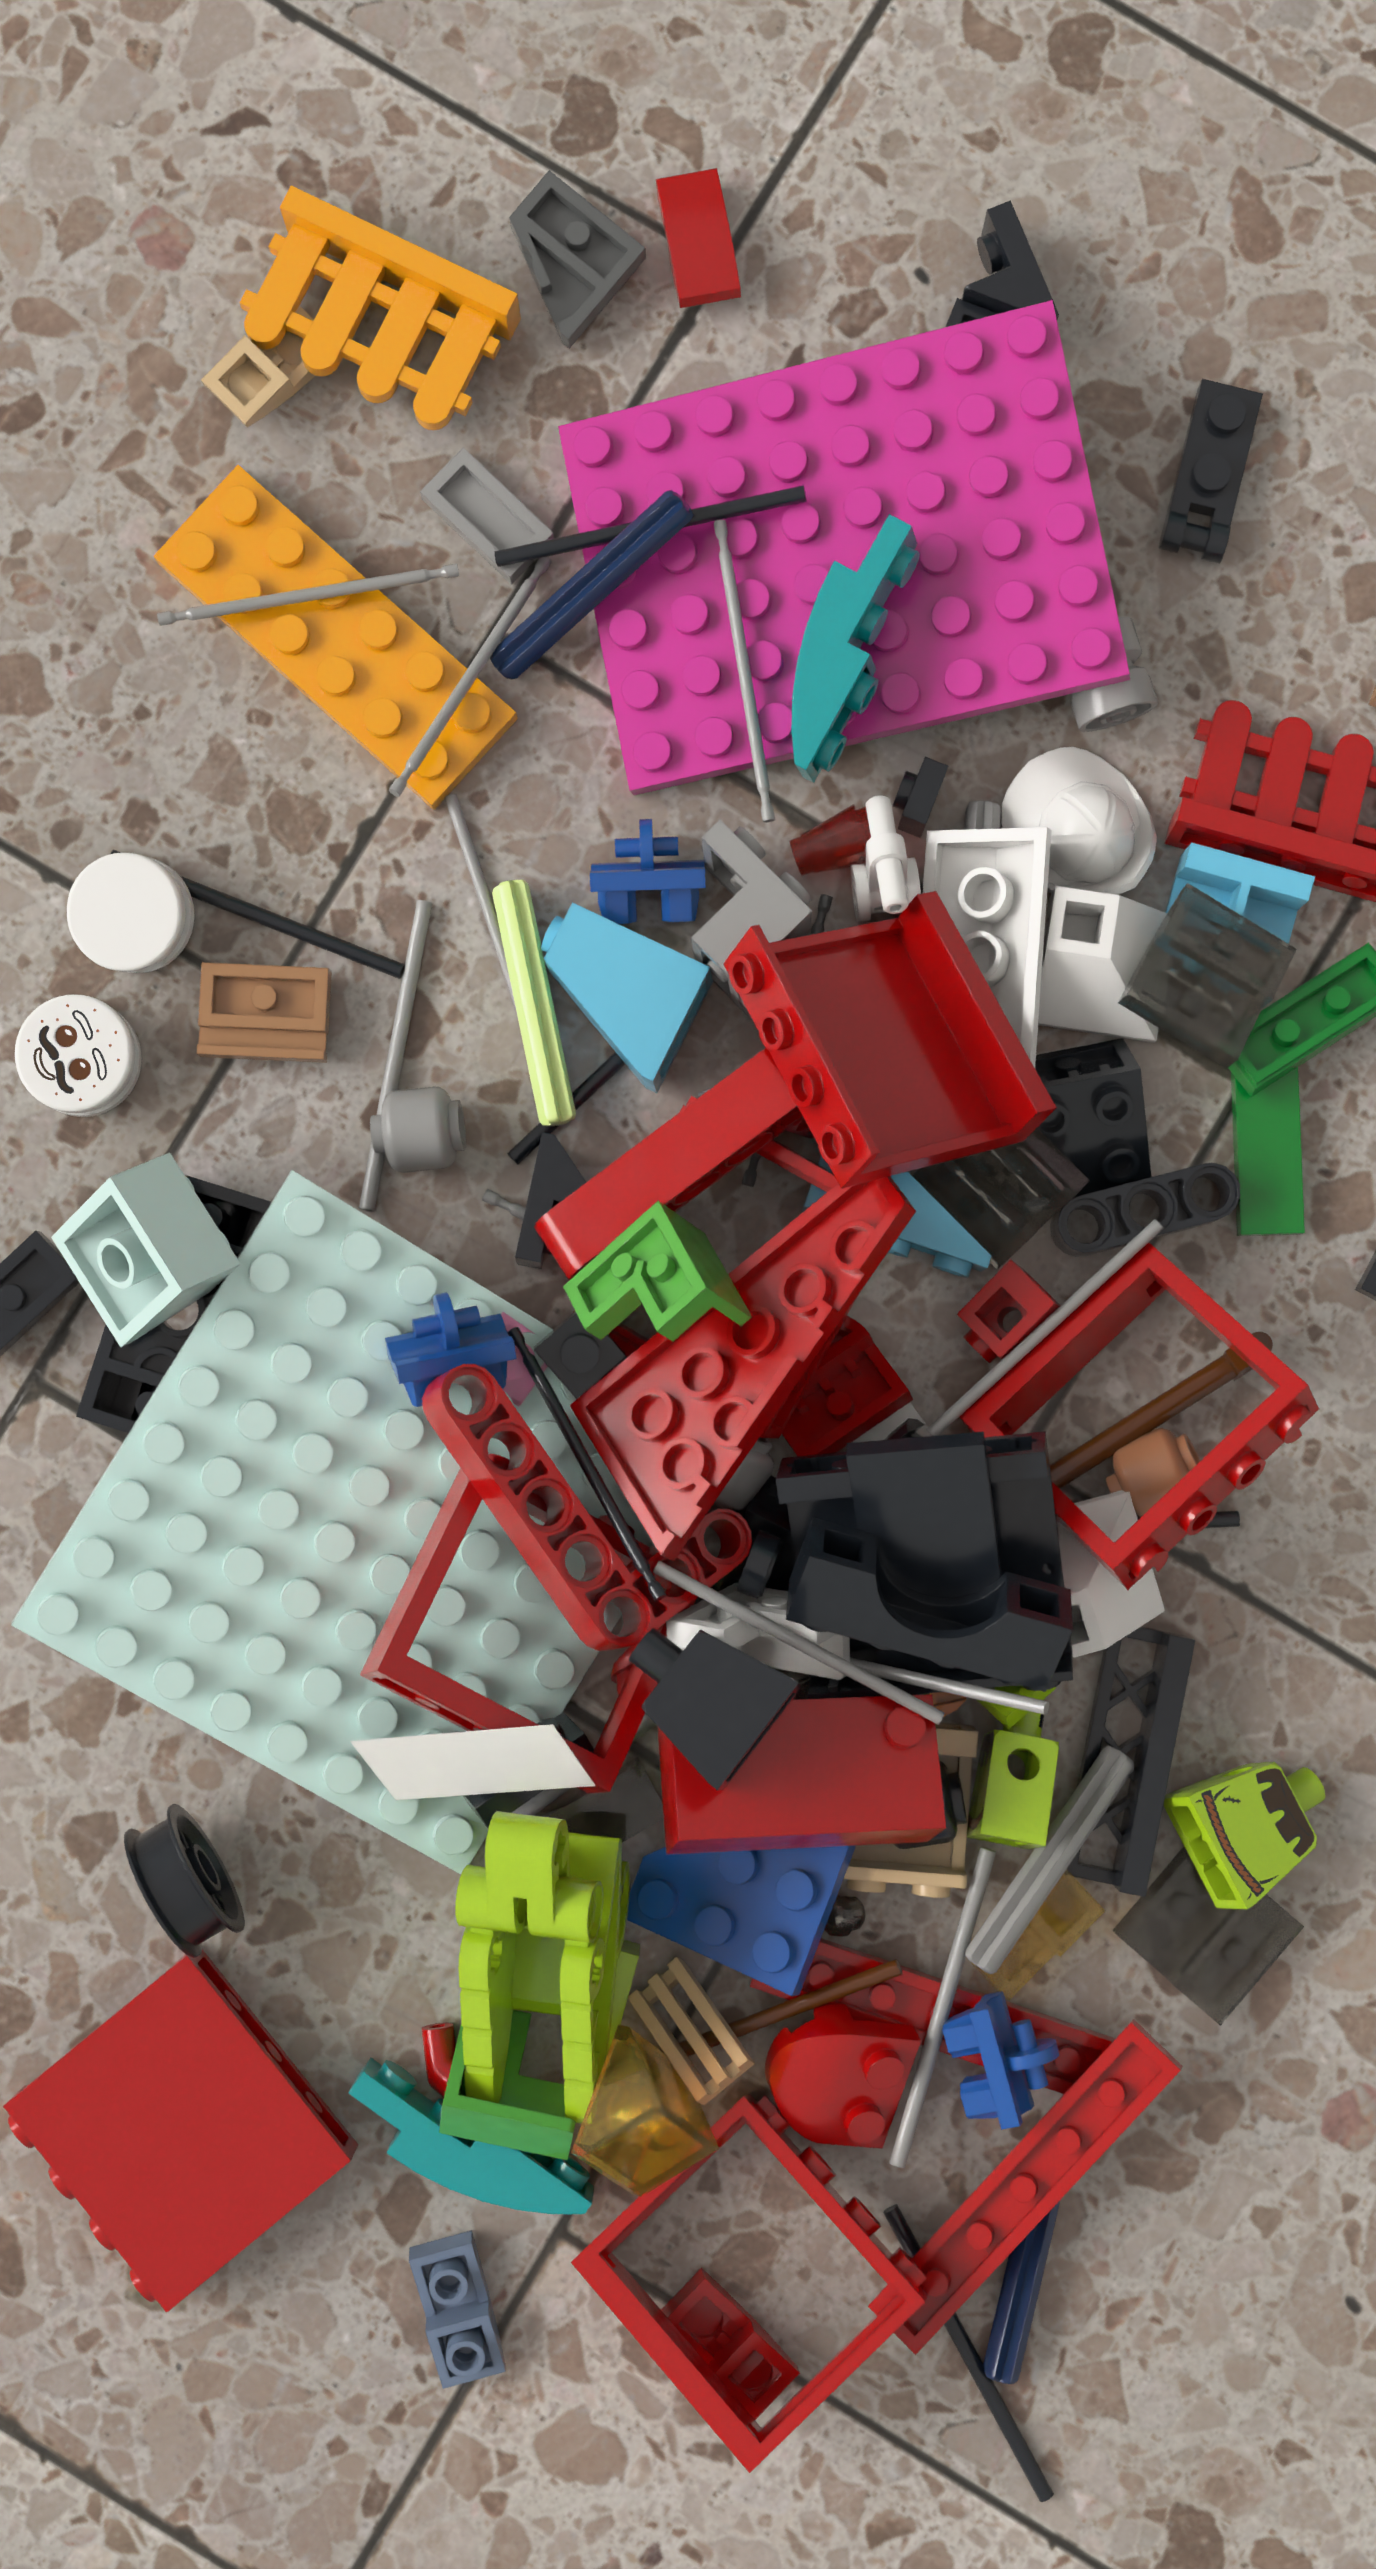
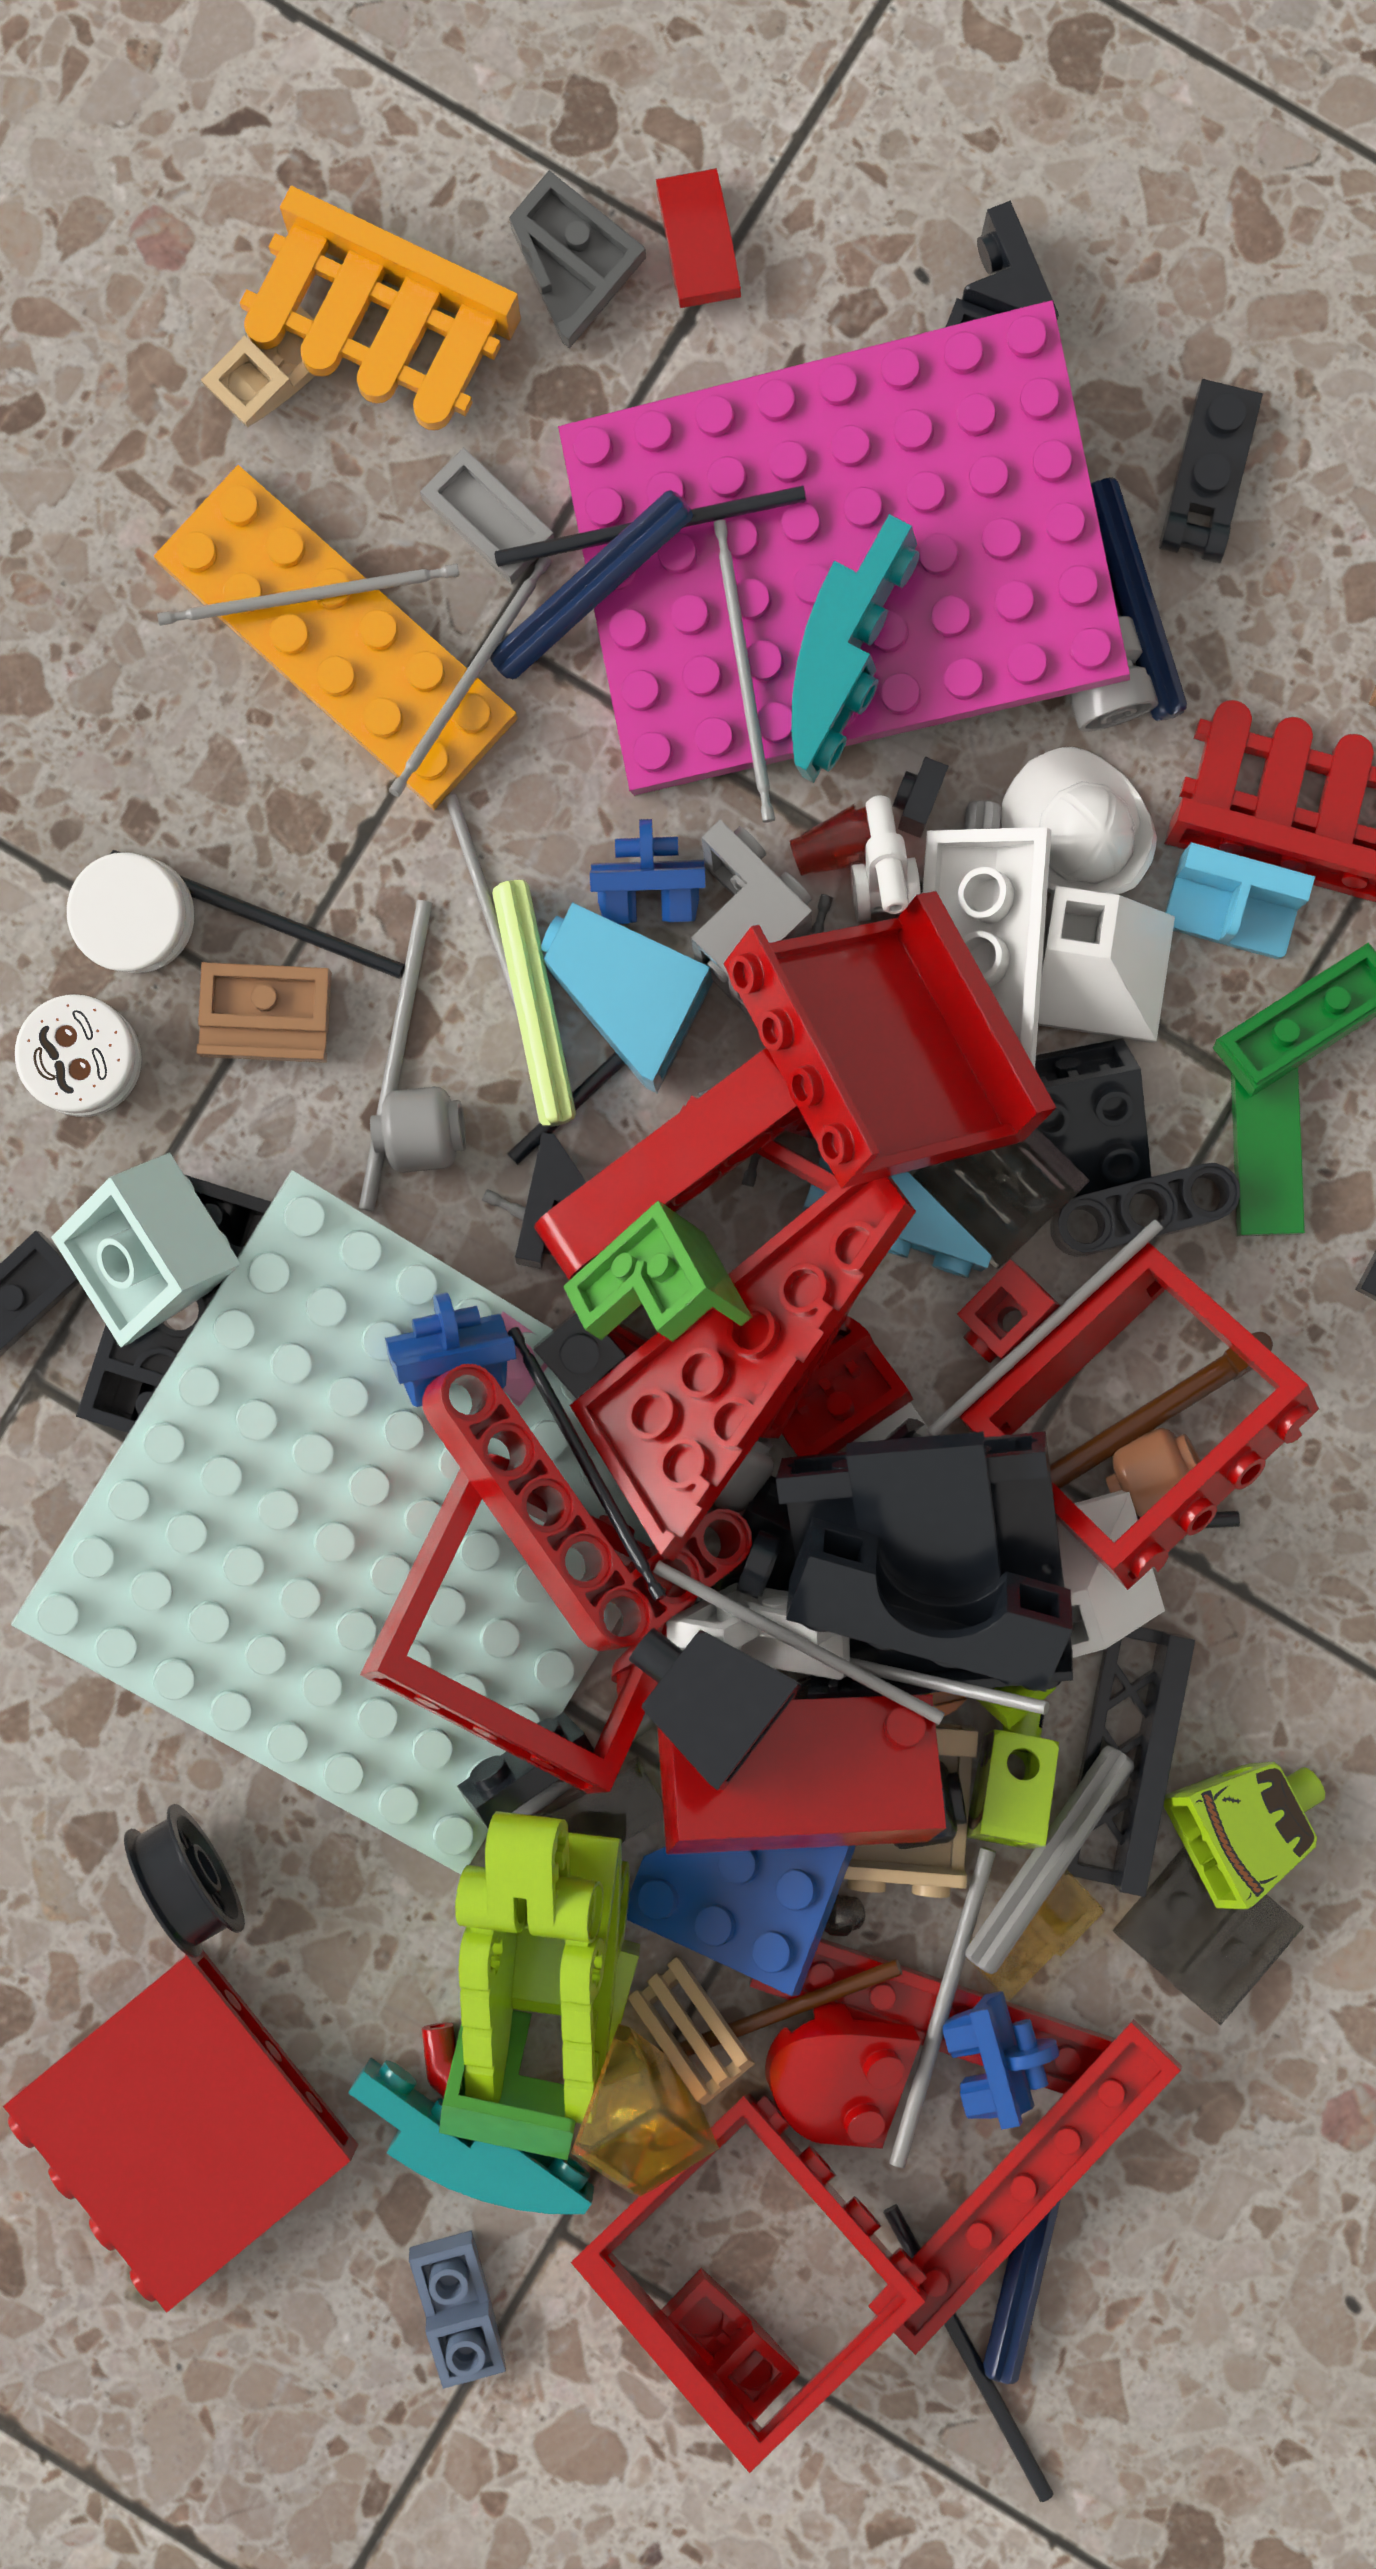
white sticker [350,1724,596,1800] -> none
clear smoke slope [1118,883,1297,1068] -> none
none -> dark blue axle [1091,477,1187,721]

